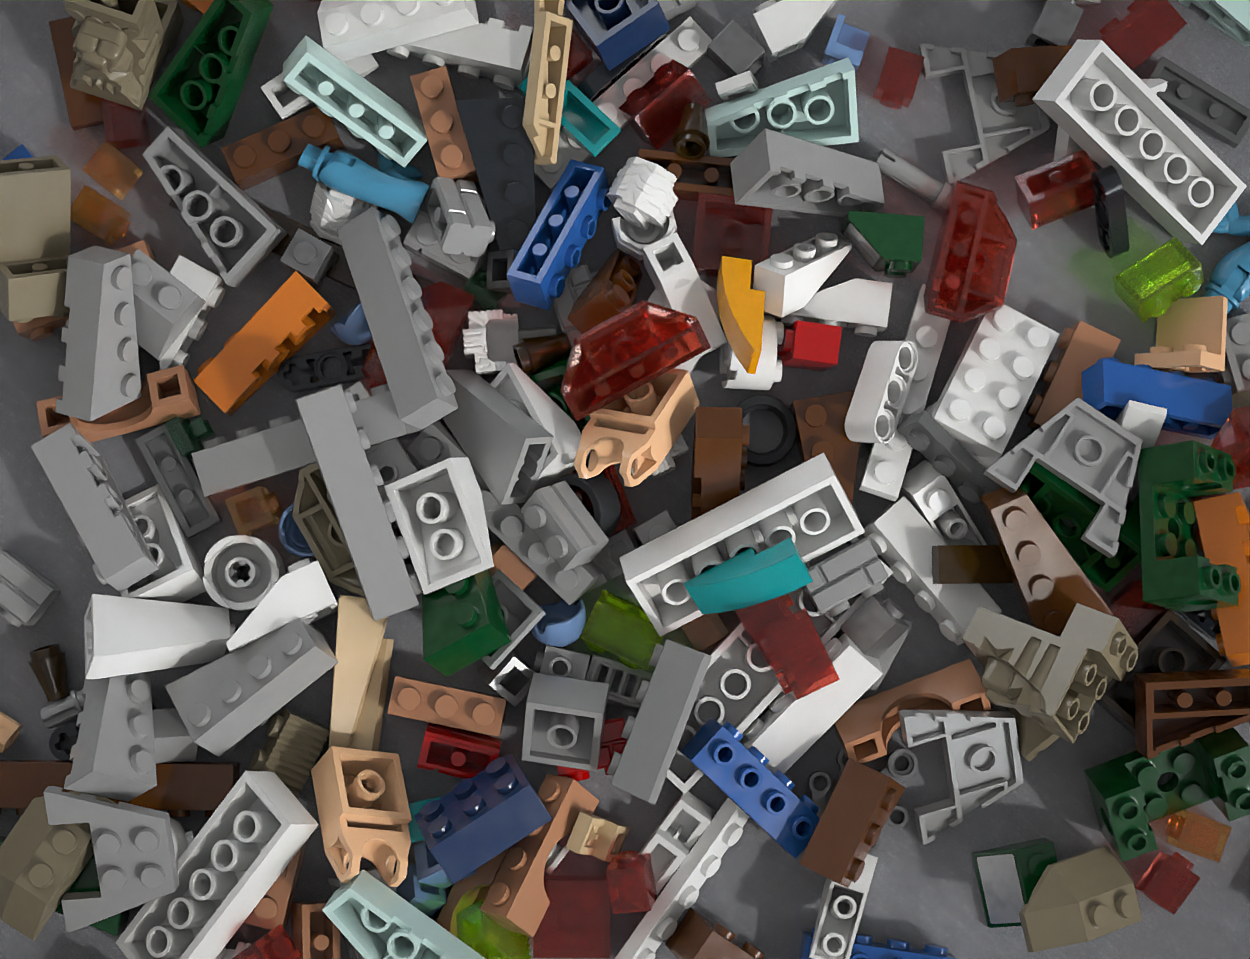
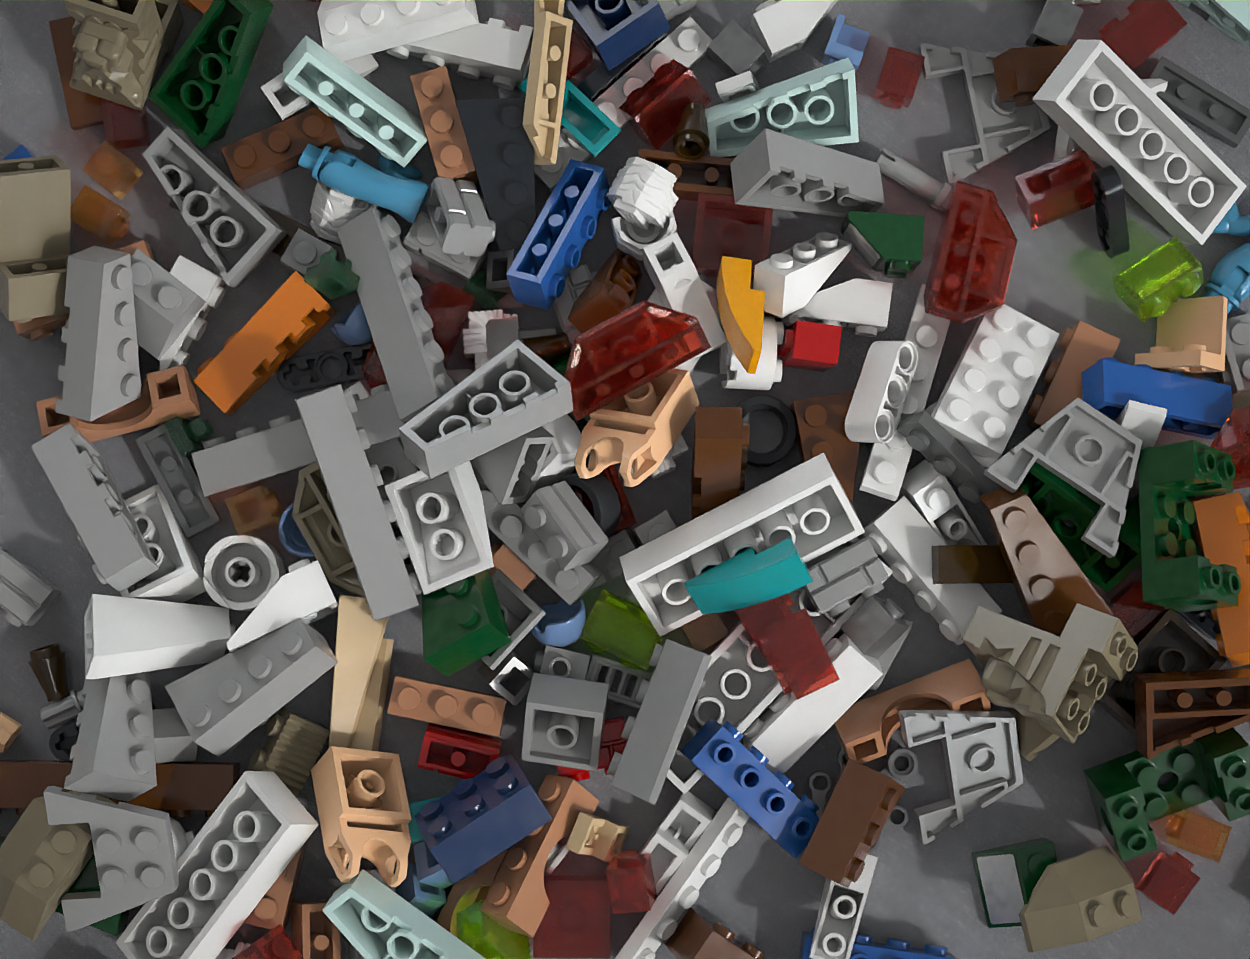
none -> clear green tile [304,249,360,300]
none -> light grey wedge [399,340,574,479]

